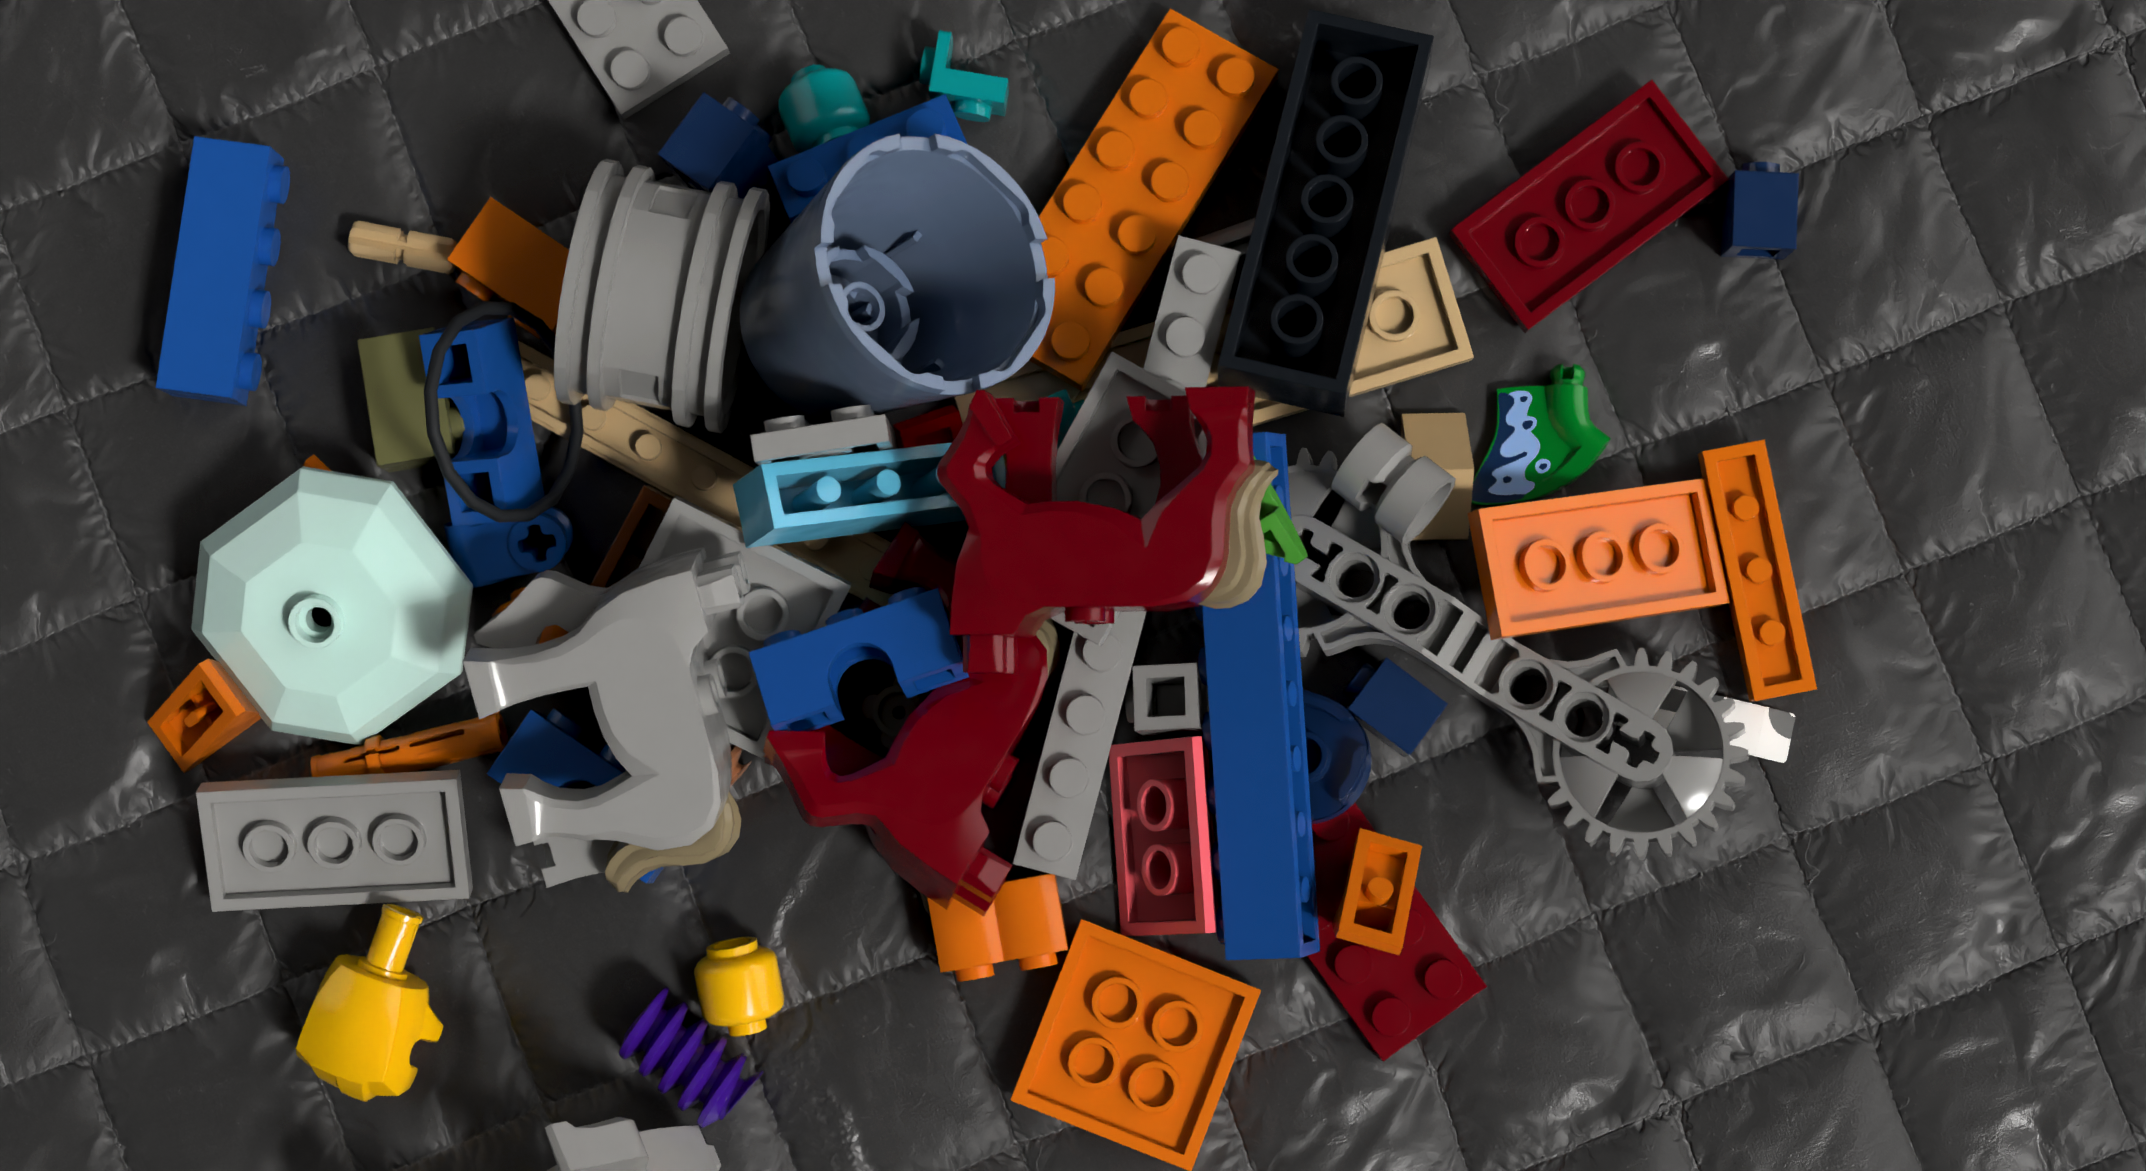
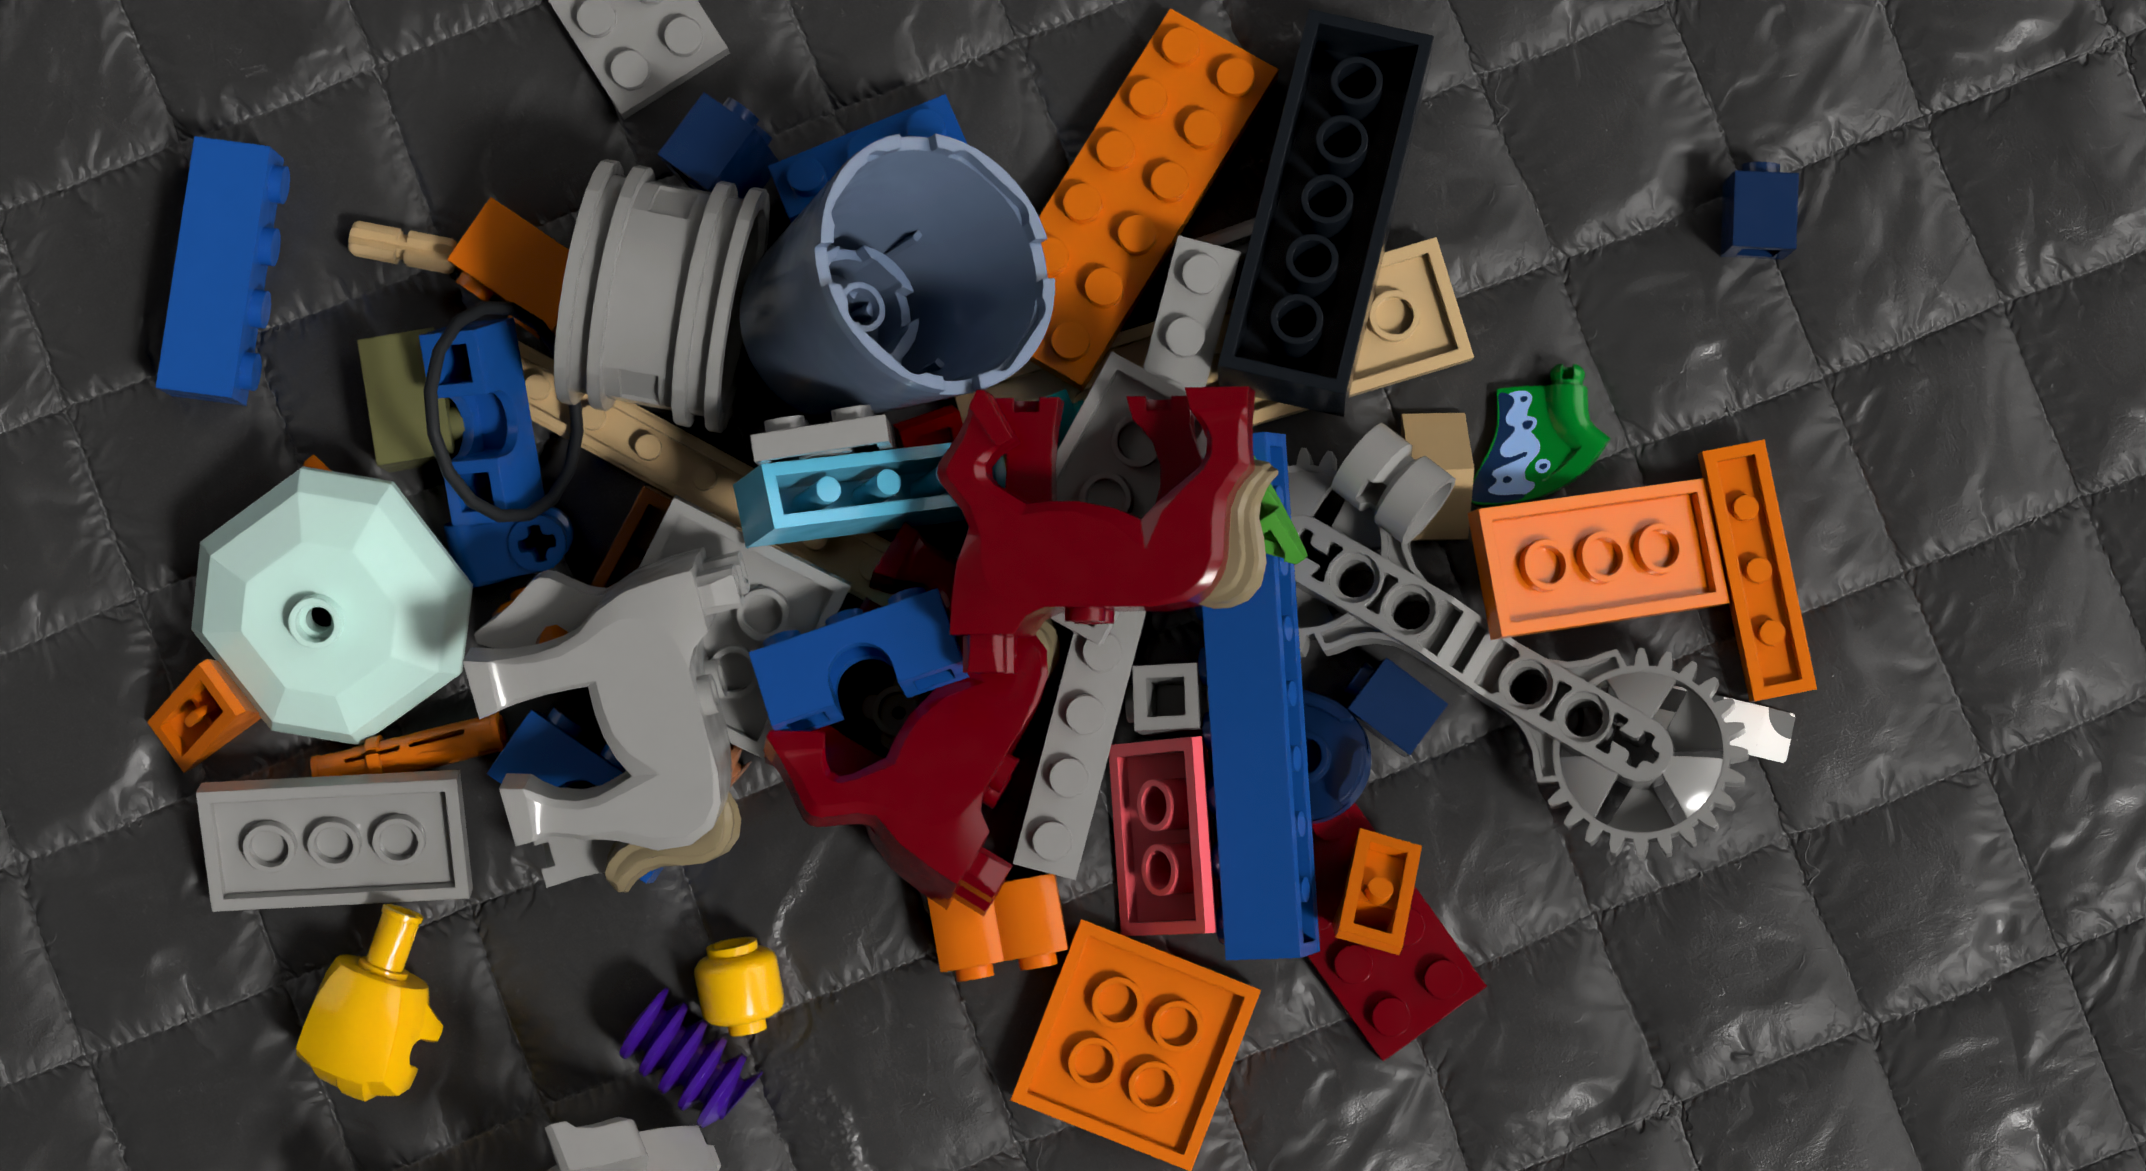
teal head [779,65,870,153] -> none
teal bracket [919,30,1009,122] -> none
dark red plate [1448,80,1729,333] -> none

